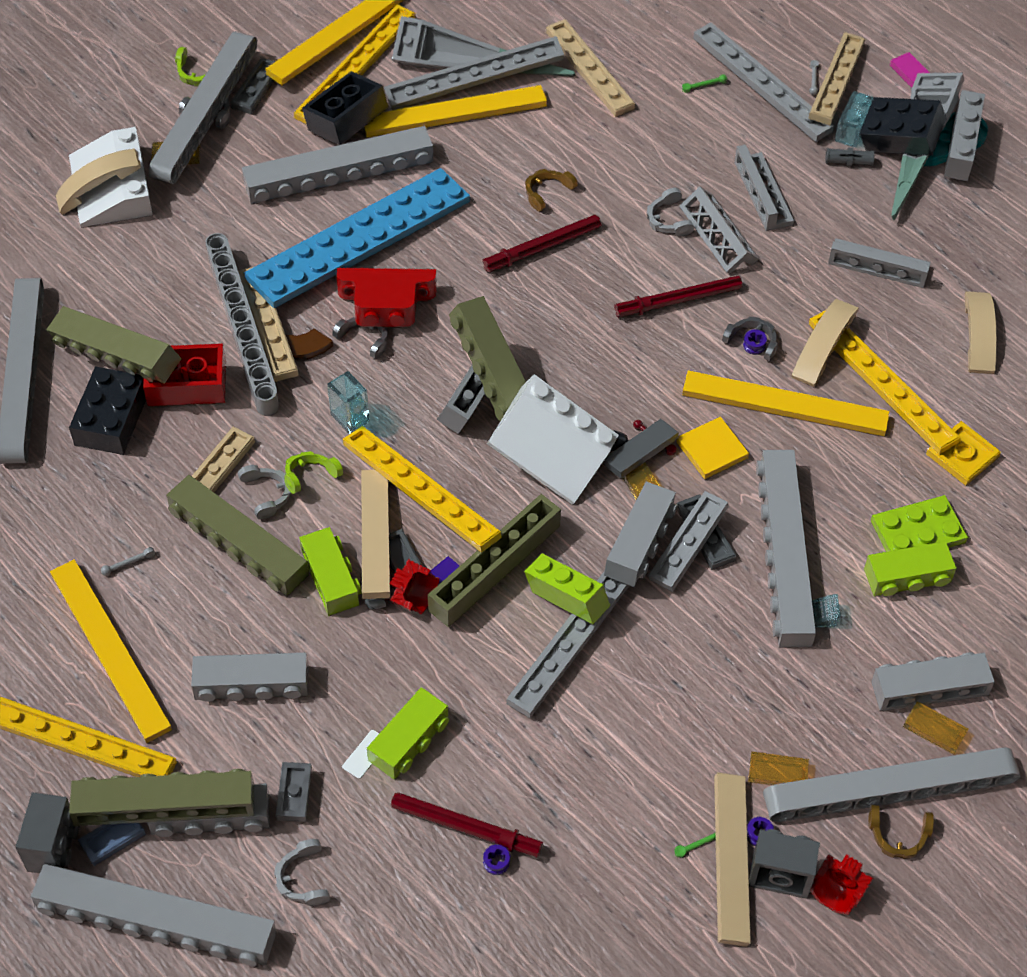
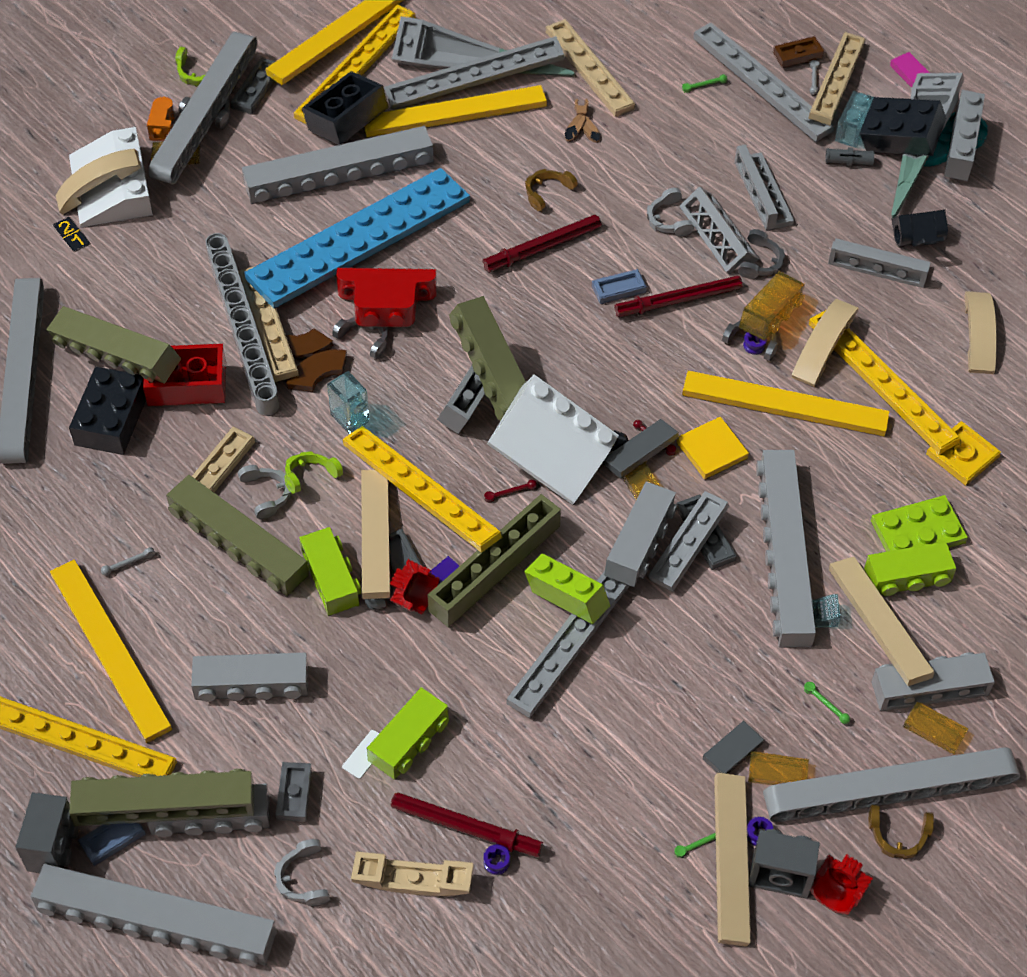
none -> black sticker [53,217,90,251]
none -> orange leg [147,97,175,141]
none -> reddish brown tile [287,349,347,392]
none -> tan slope [351,851,474,896]
none -> dark red hinge [484,479,537,503]
none -> medium nougat piece [565,99,600,143]
none -> sand blue tile [592,269,647,304]
none -> dark grey tile [703,720,764,774]
none -> flat silver piece [738,229,785,279]
none -> clear yellow brick [739,271,805,341]
none -> reddish brown plate [773,36,824,68]
none -> bright green hinge [804,682,851,724]
none -> tan tile [829,556,934,686]
none -> black piece [891,209,948,247]

